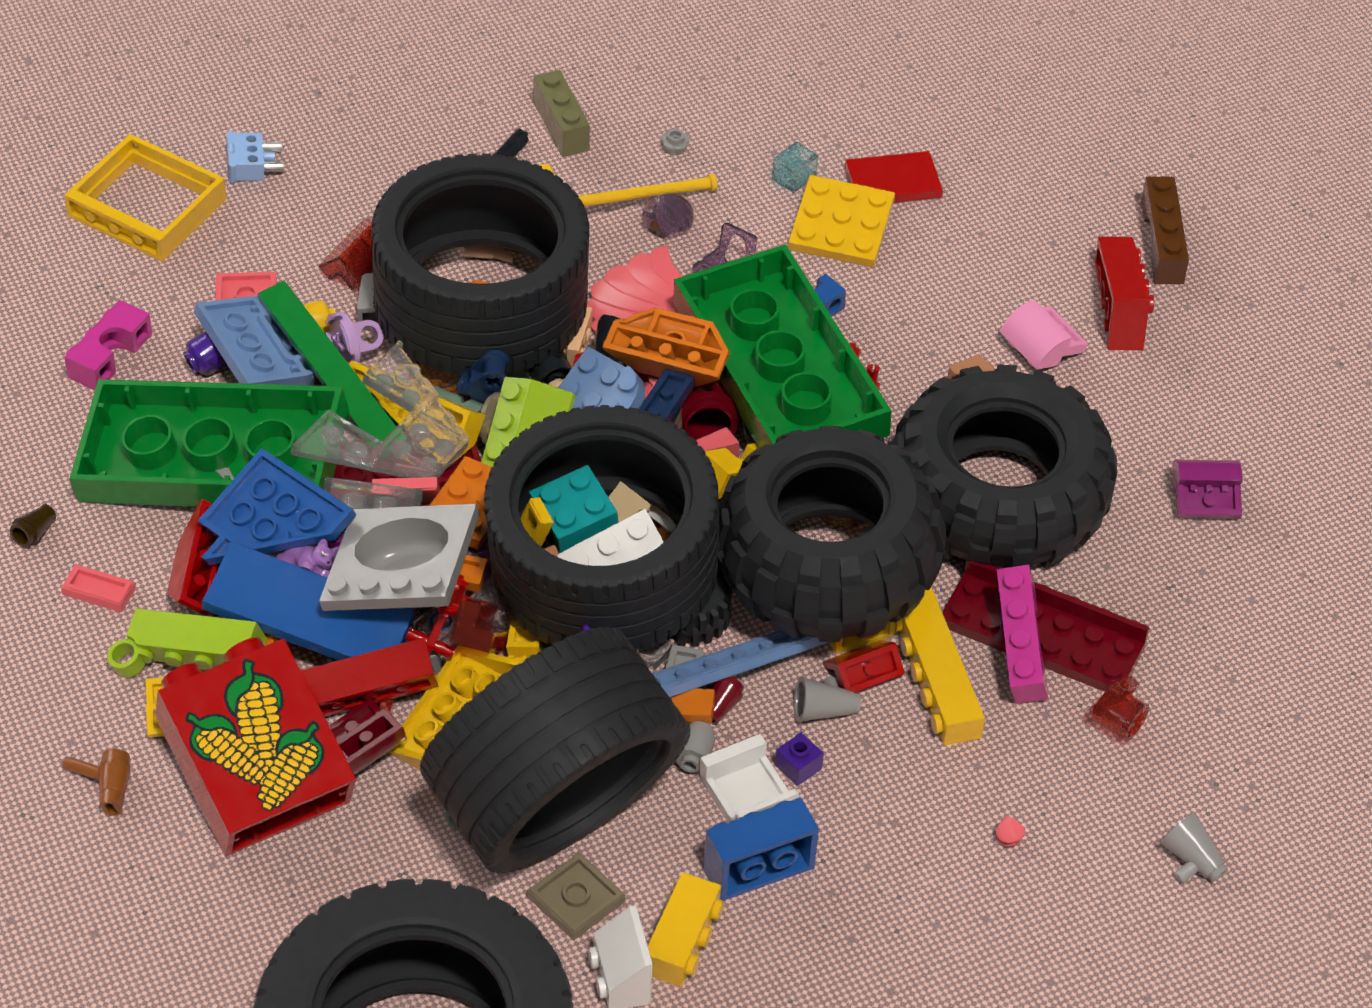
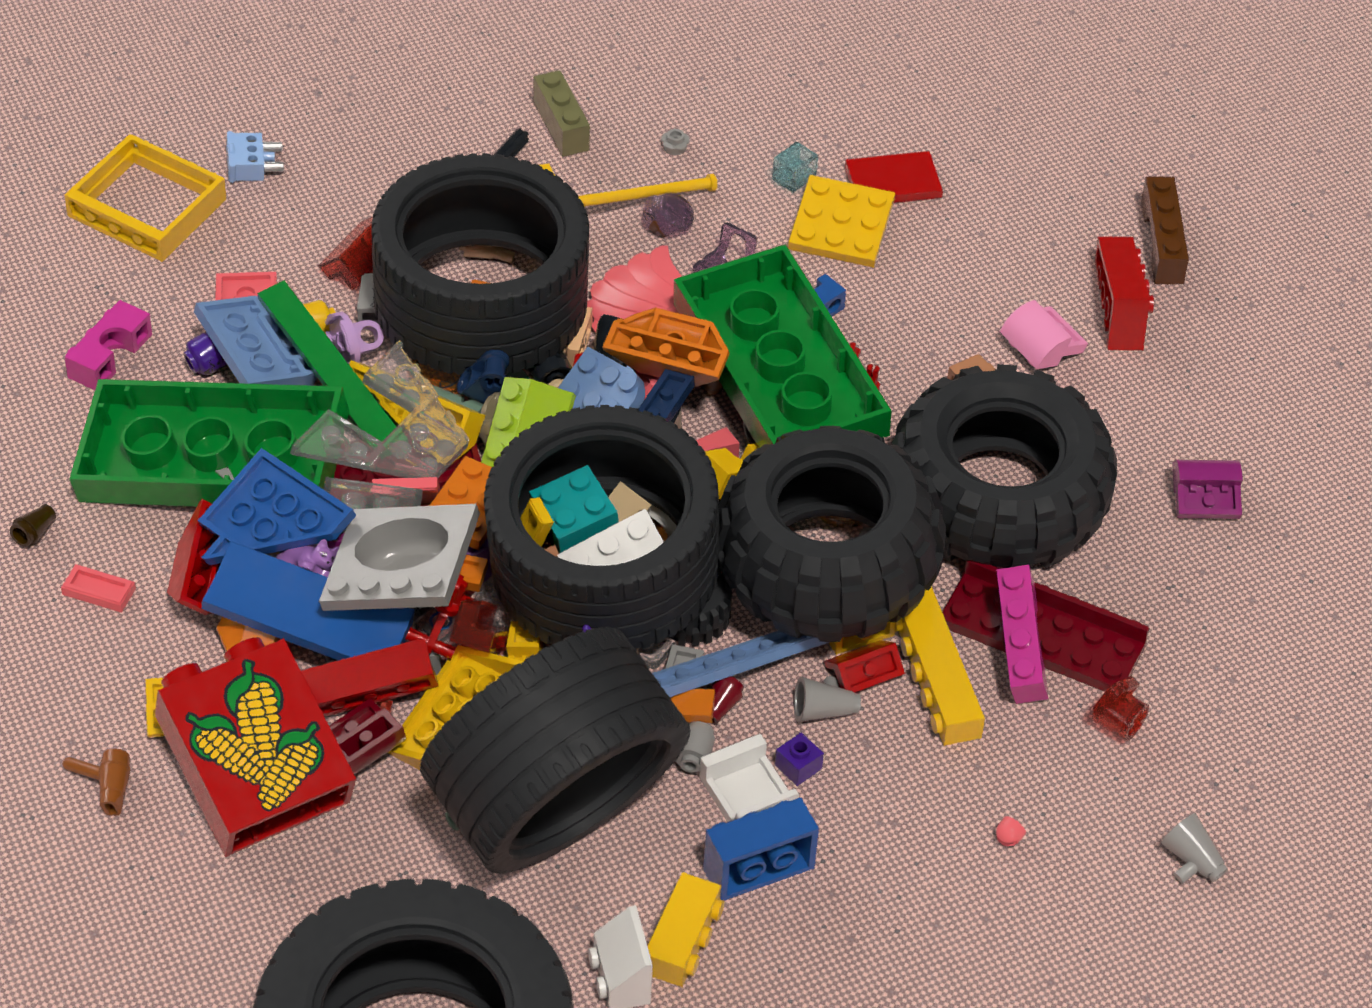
lime hinge [107,608,267,678] -> none
dark tan tile [527,852,626,941] -> none
dark red piece [681,380,740,440] -> none

